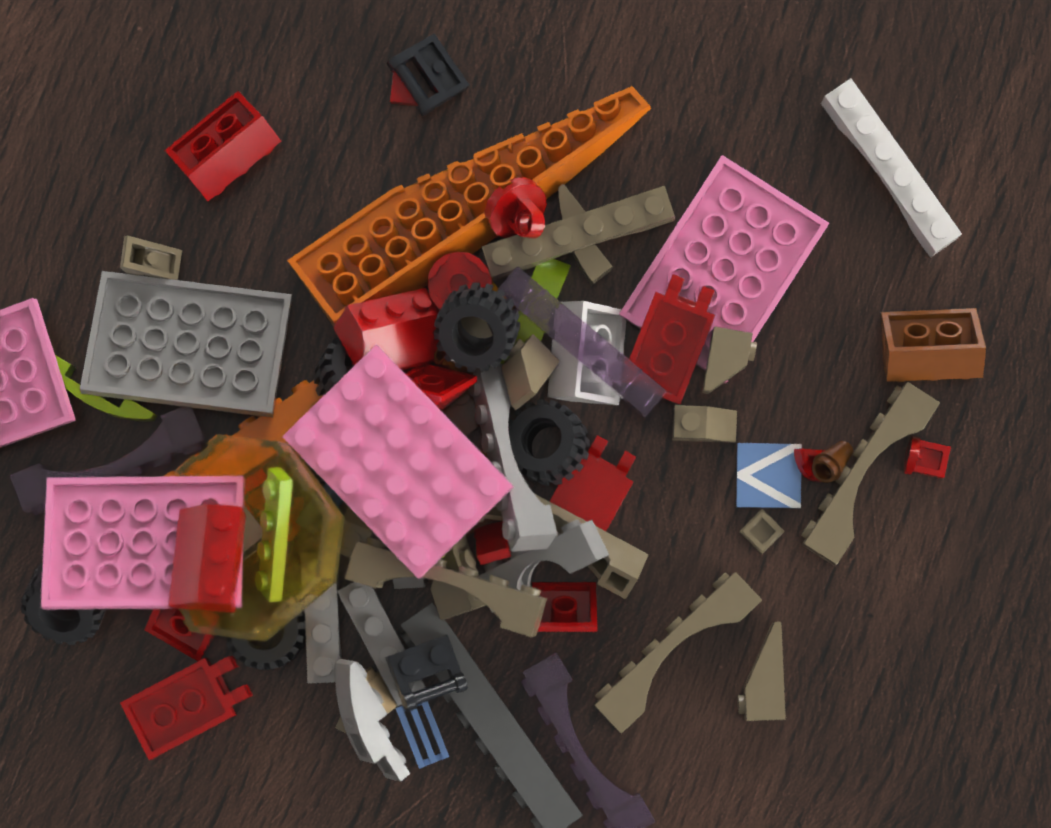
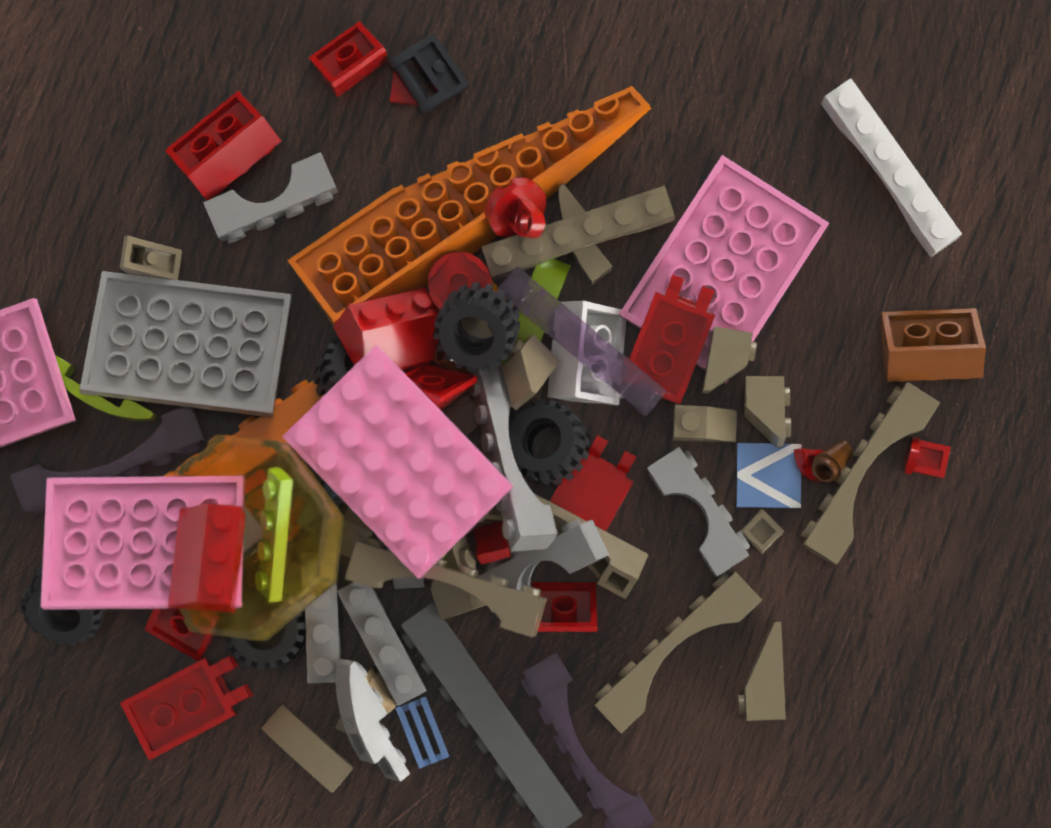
black plate [385,634,468,712] -> none
none -> light grey arch [203,152,338,243]
none -> dark tan slope [261,704,355,793]
none -> red slope [308,21,388,97]
none -> light grey arch [646,447,750,577]
none -> dark tan slope [743,376,791,447]

